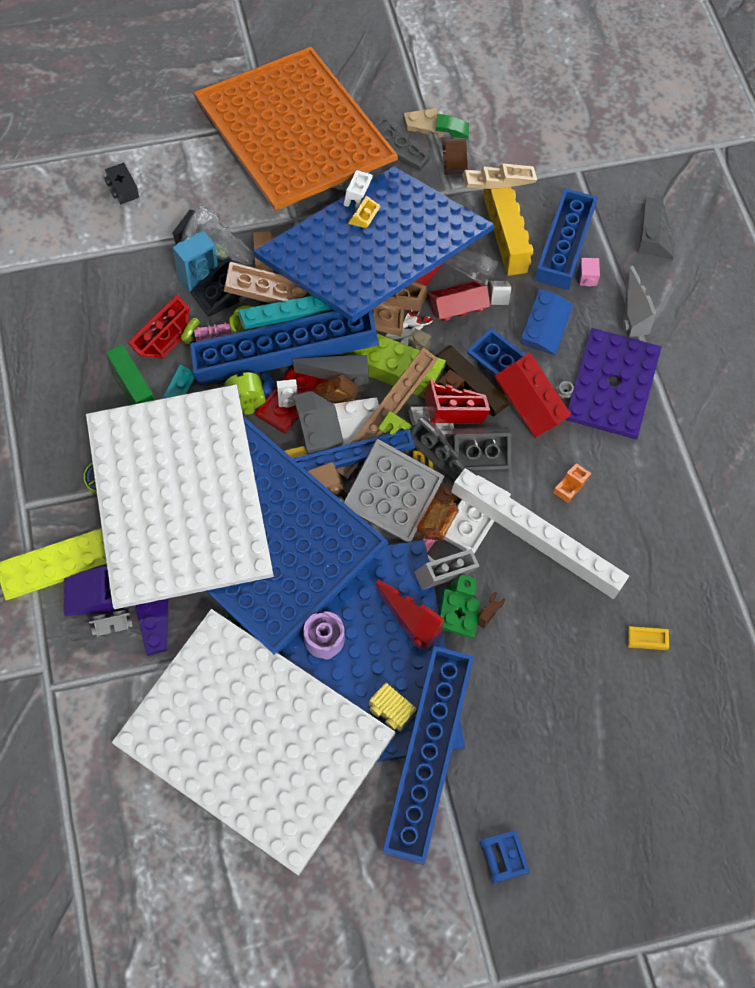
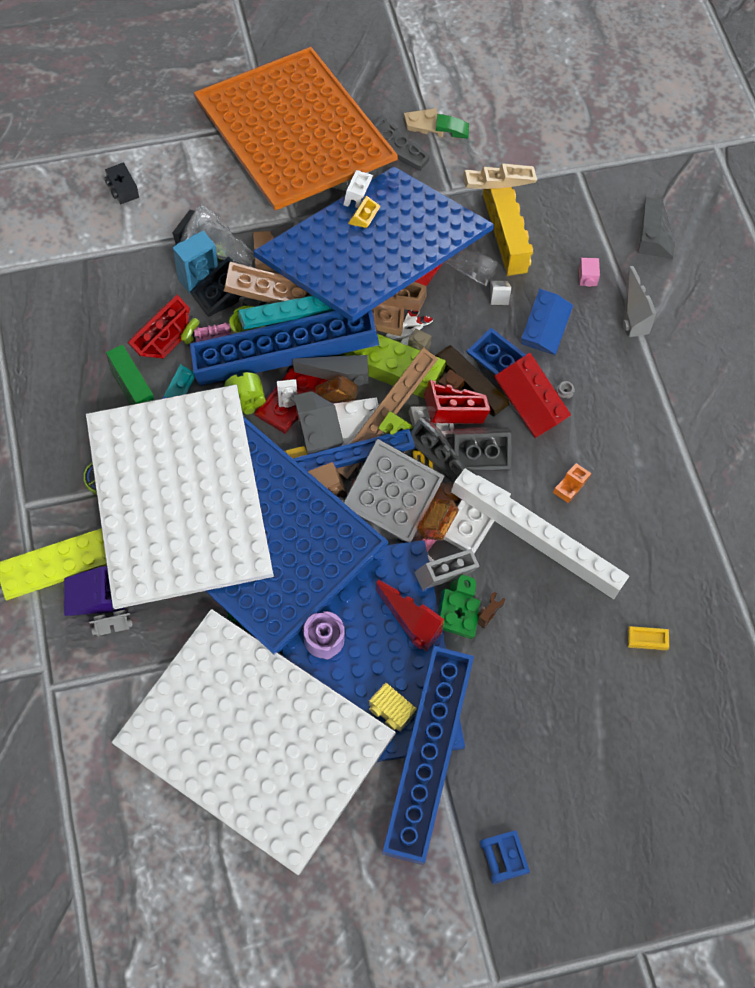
dark purple wing [136,598,169,656] -> none
blue arm [261,371,275,397] -> none
slope [426,280,490,321] -> none
reddish brown brick [442,139,468,175] -> none
blue brick [535,188,598,290] -> none
dark purple plate [565,328,662,440] -> none

